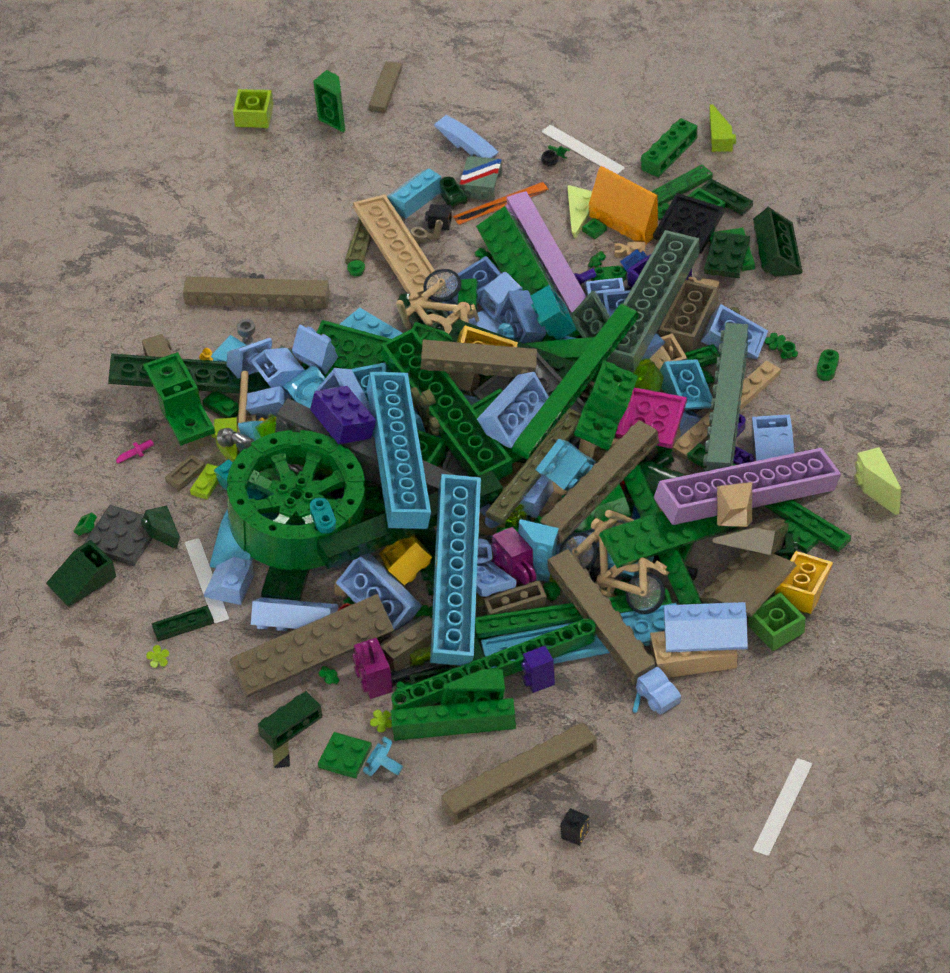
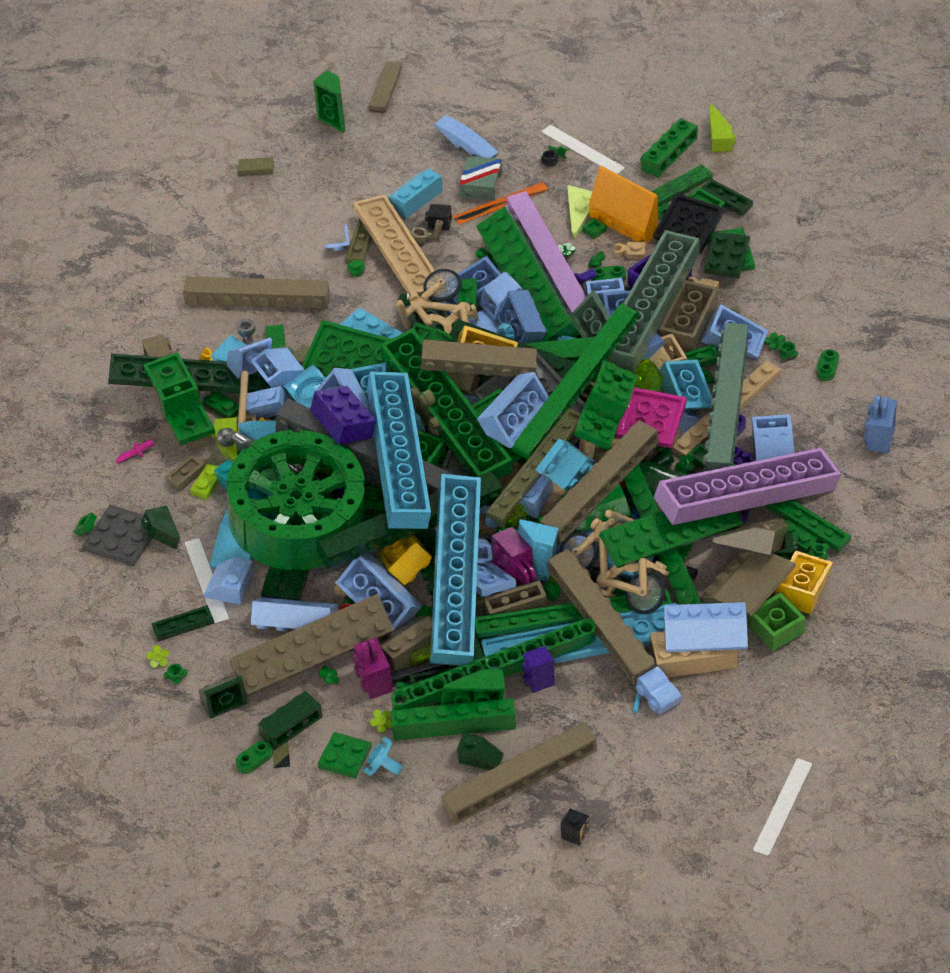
dark green slope [46,540,116,607] -> none
lime brick [233,89,274,128] -> none
clear neon green bracket [255,413,276,437] -> none
light blue slope [292,325,338,375] -> none
teal plate [310,498,336,533] -> none
dark green piece [440,176,467,209] -> none
teal brick [531,285,576,340] -> none
blue bracket [620,249,647,271] -> none
tan slope [717,482,752,527] -> none
dark green slope [753,207,803,277] -> none
yellowish green slope [854,447,901,515] -> none
none -> green plate [164,664,188,684]
none -> dark green slope [199,674,247,719]
none -> green plate [236,741,273,774]
none -> olive tile [238,157,274,175]
none -> green tile [265,324,286,349]
none -> light blue bracket [325,224,350,251]
none -> dark green slope [457,733,504,770]
none -> plant [558,243,576,257]
none -> green plant [675,455,696,474]
none -> green plate [809,542,829,560]
none -> medium blue brick [864,395,897,453]

